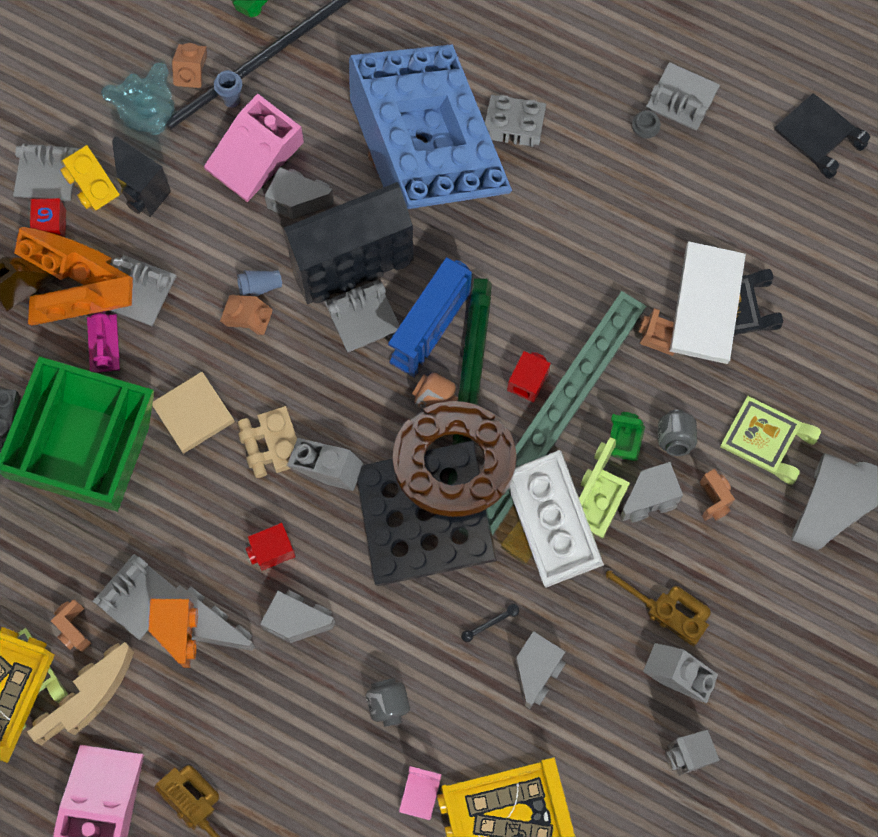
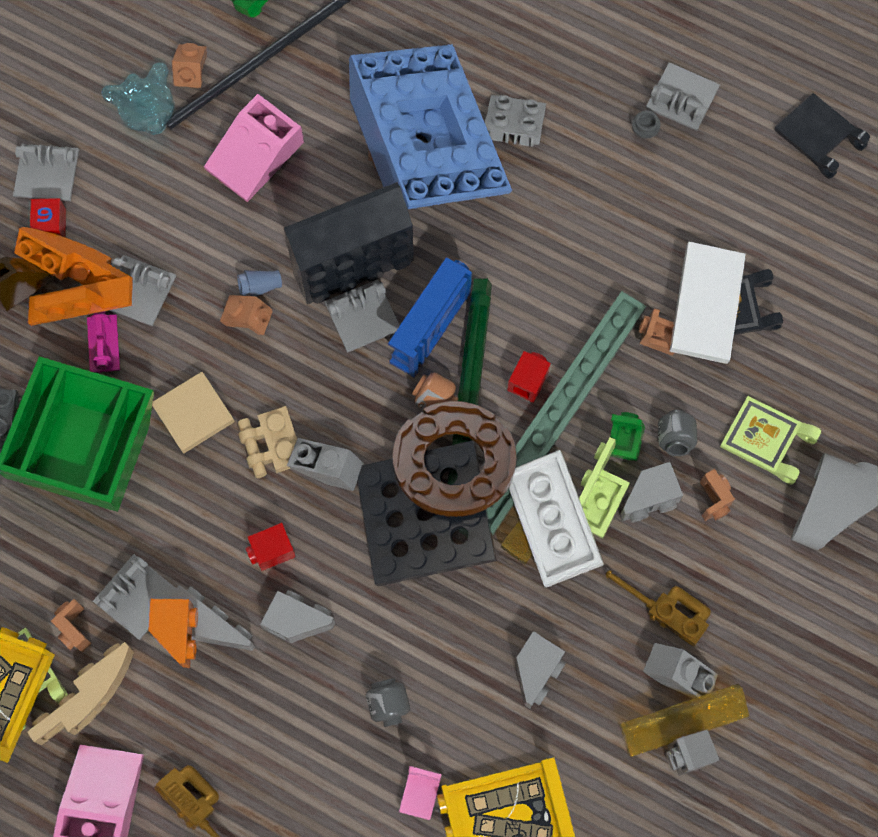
yellow brick [60,145,120,212] -> none
black slope [112,136,171,217] -> none
sand blue cone [214,71,242,108] -> none
light grey slope [265,167,334,219] -> none
black hinge [461,604,519,642] -> none
none -> clear yellow plate [620,684,749,757]

